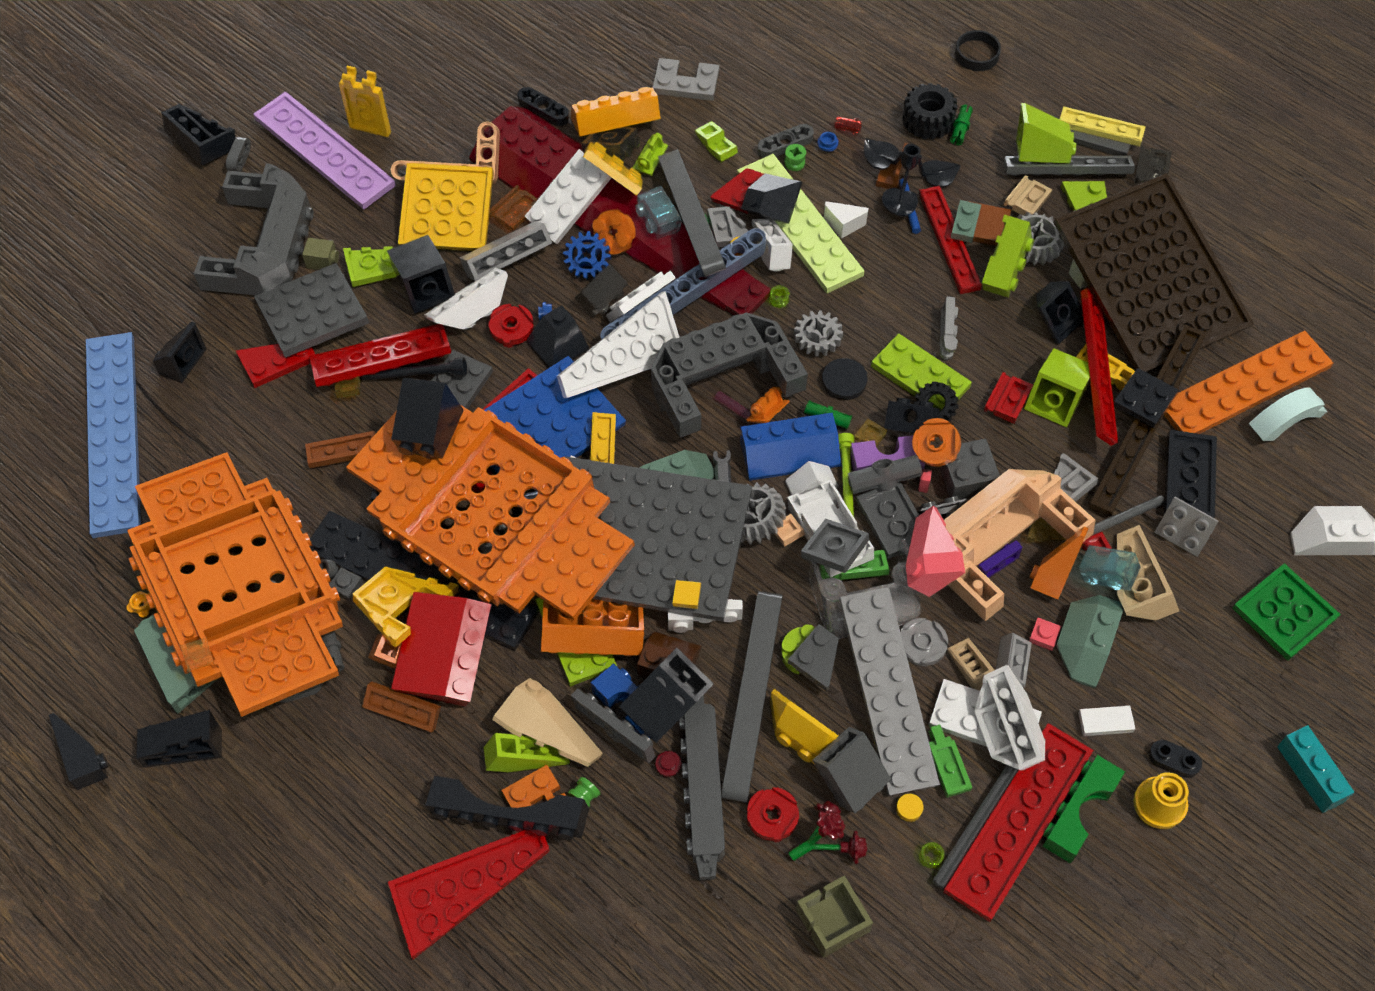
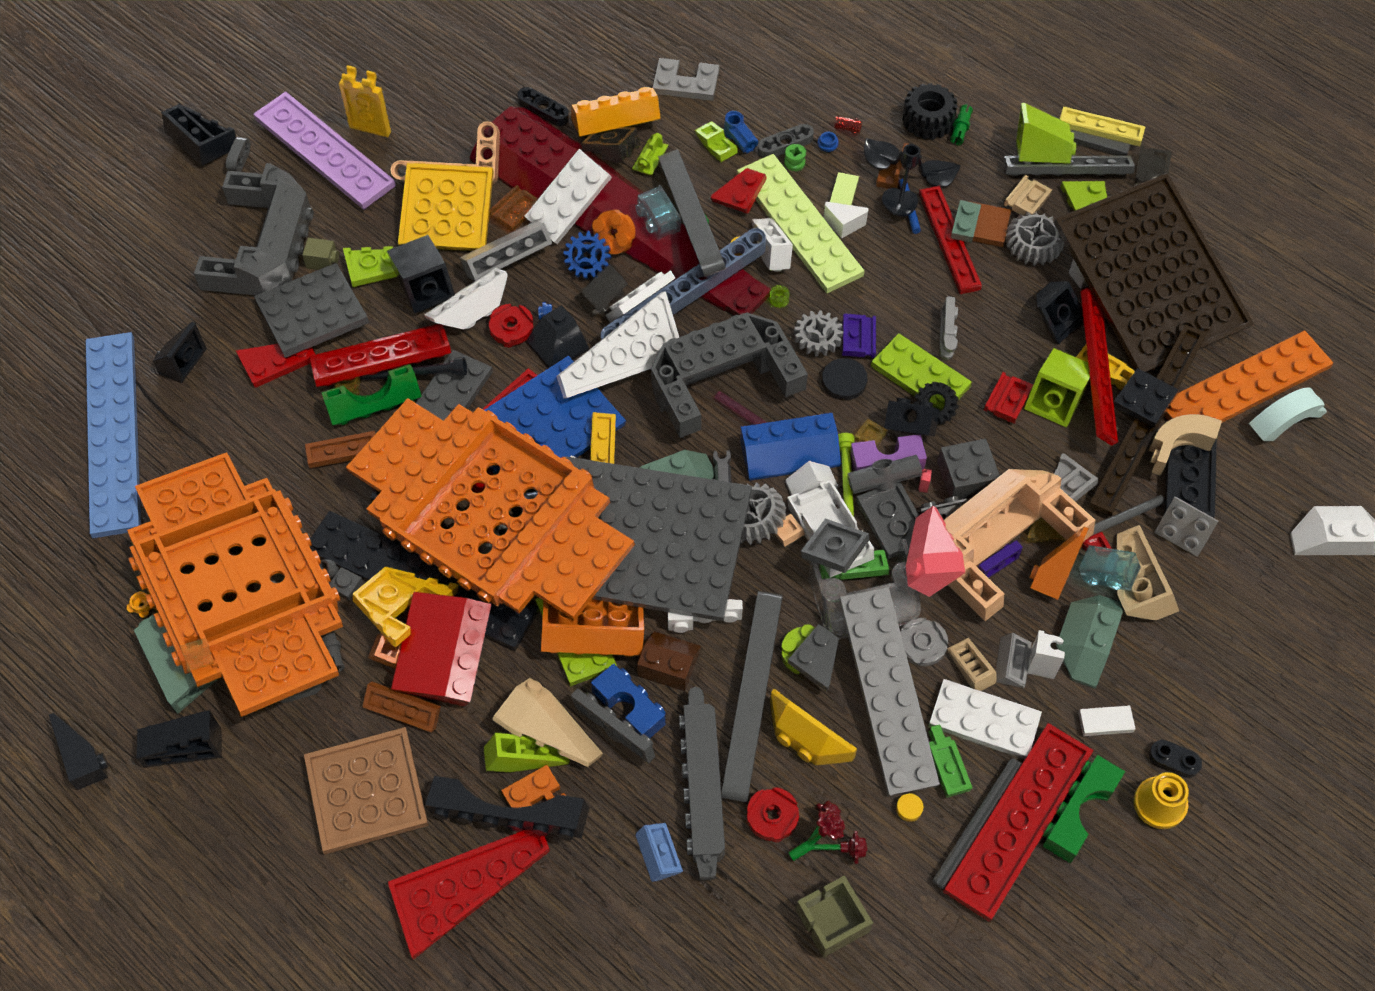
black slope [391,378,464,459] -> none
bright green wheel [567,777,600,807] -> none
yellow plate [583,142,643,195] -> none
black slope [619,648,714,743] -> none
dark red plate [655,751,681,777] -> none
yellow tile [673,580,701,609] -> none
light grey wing [707,206,757,247] -> none
black slope [741,173,803,224] -> none
orange hinge [746,387,790,424] -> none
green pin [804,400,852,430] -> none
dark grey brick [812,727,891,813] -> none
orange plate [912,418,961,467] -> none
clear neon green bush [919,842,945,869] -> none
black tyre [955,30,1001,71] -> none
white wedge [974,665,1045,771] -> none
lime wedge [982,214,1034,298] -> none
coral plate [1029,618,1061,651] -> none
green plate [1232,563,1341,661] -> none
teal brick [1277,725,1355,813] -> none
none -> medium nougat plate [304,727,429,855]
none -> green arch [321,364,422,425]
none -> medium blue slope [636,823,683,882]
none -> blue piece [724,111,758,153]
none -> yellowish green tile [830,172,859,205]
none -> dark purple plate [842,314,876,358]
none -> white hinge [1027,630,1065,679]
none -> tan arch [1149,414,1222,476]

